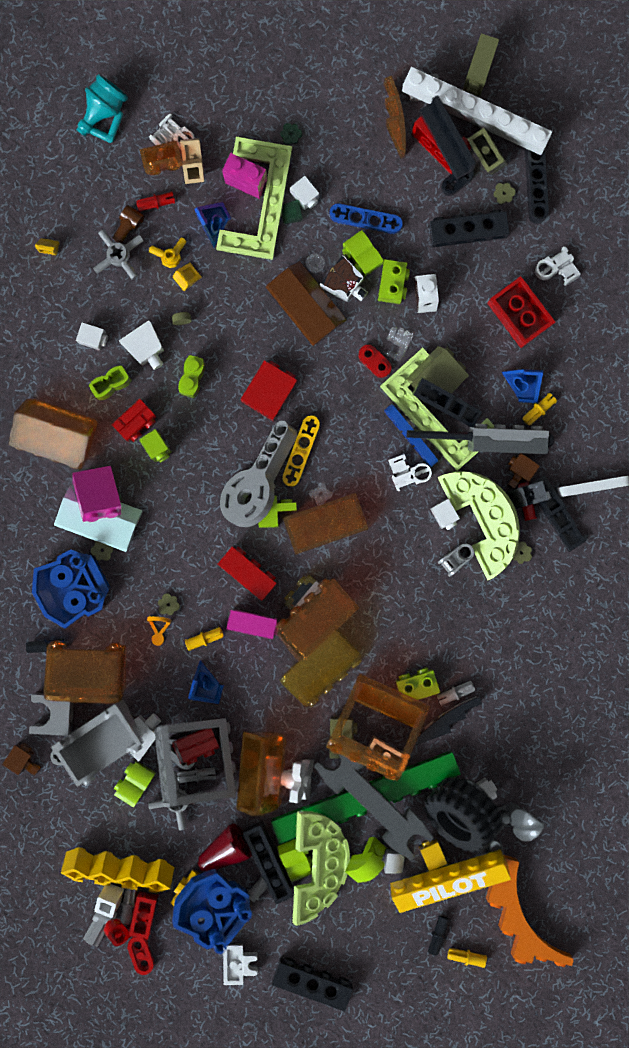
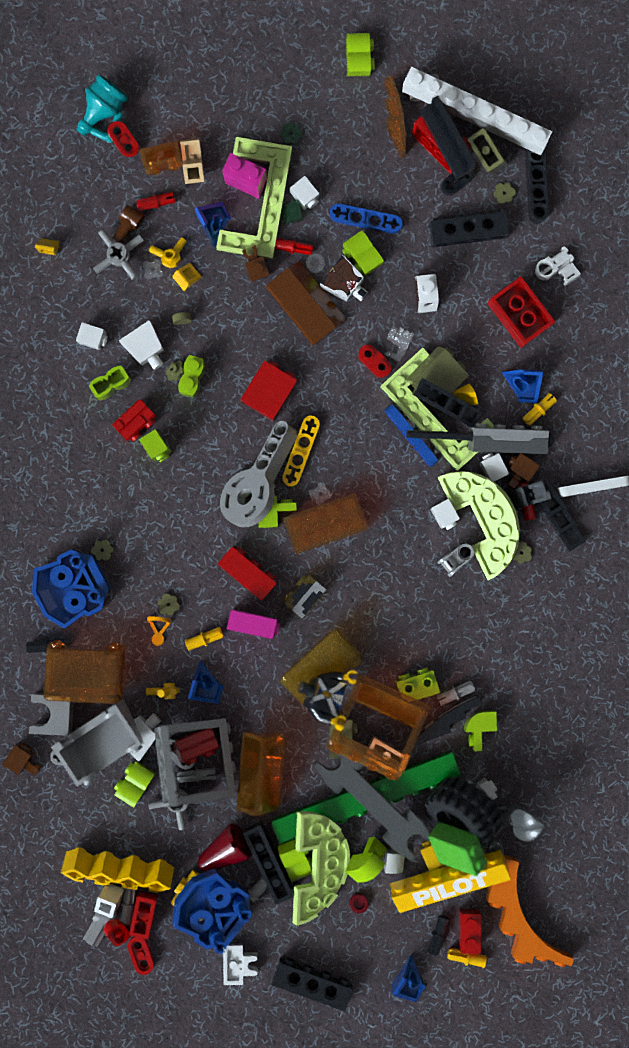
clear orange windscreen [8,399,98,470] -> none
light aqua slope [54,484,142,552] -> none
dark pink brick [72,466,121,522] -> none
white piece [149,114,195,151] -> none
clear orange windscreen [275,579,360,662] -> none
white plant [281,759,314,803] -> none
lime brick [378,259,410,304] -> none
white piece [388,454,432,491] -> none
olive brick [463,34,499,96] -> none
none -> red plate [107,121,139,157]
none -> clear plate [143,259,163,280]
none -> yellow piece [146,683,180,699]
none -> olive plant [166,361,184,381]
none -> reddish brown brick [242,245,270,283]
none -> red axle [275,237,313,255]
none -> torso [298,670,358,730]
none -> lime brick [346,33,374,76]
none -> dark red tile [349,893,369,914]
none -> blue slope [391,954,426,1002]
none -> bright green brick [428,822,488,877]
none -> yellow slope [453,383,478,405]
none -> red brick [459,909,481,954]
none -> lime brick [464,710,497,751]
none -> white brick [480,452,509,482]

